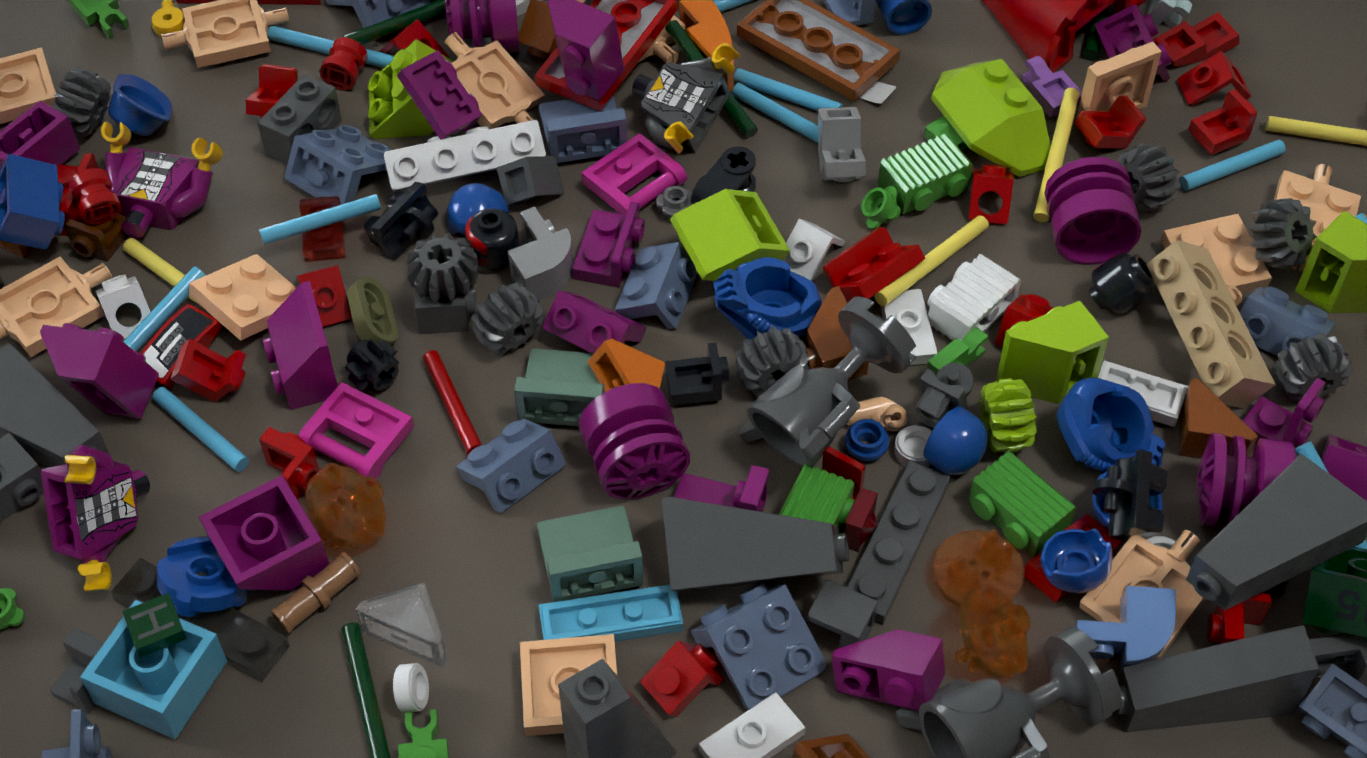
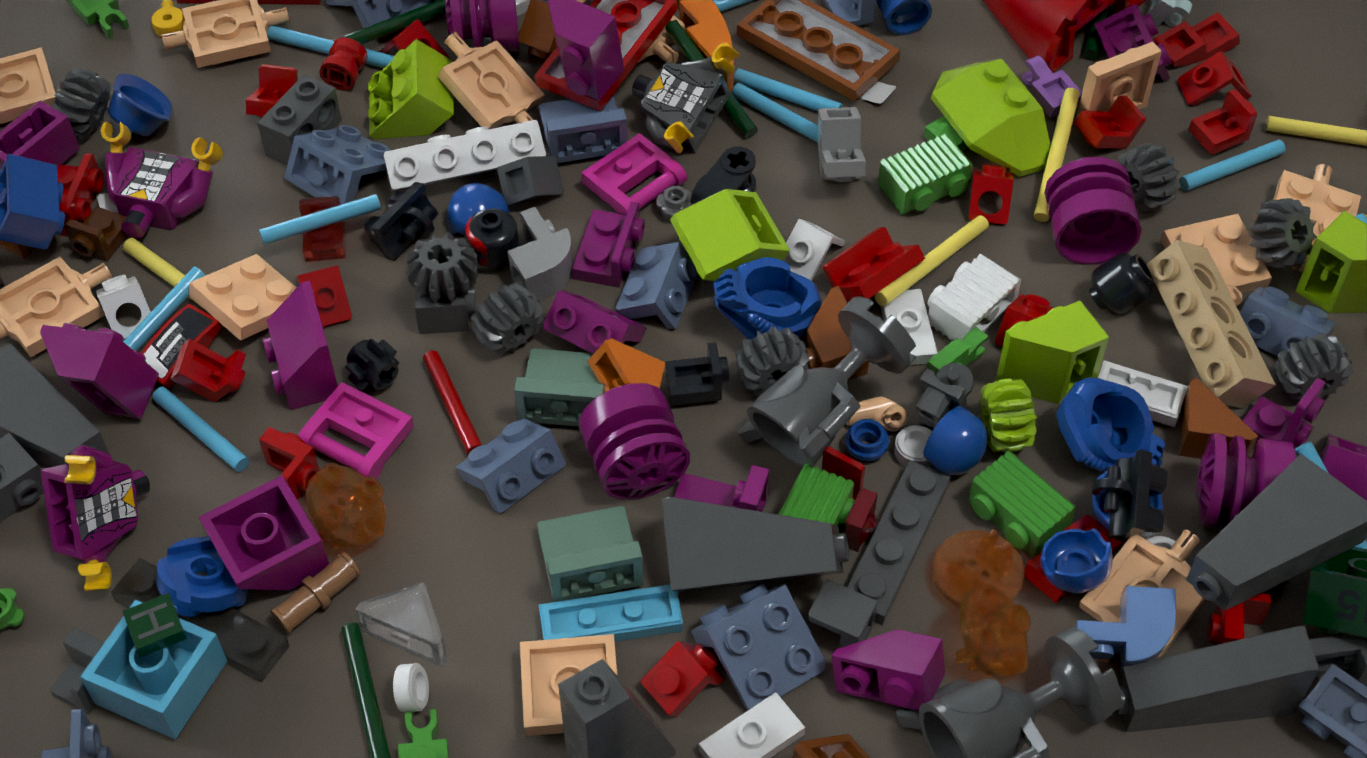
red wheel [69,168,122,225] -> none
olive plate [347,276,398,345] -> none
magenta bracket [397,50,483,140] -> none
bright green plate [861,186,901,230] -> none

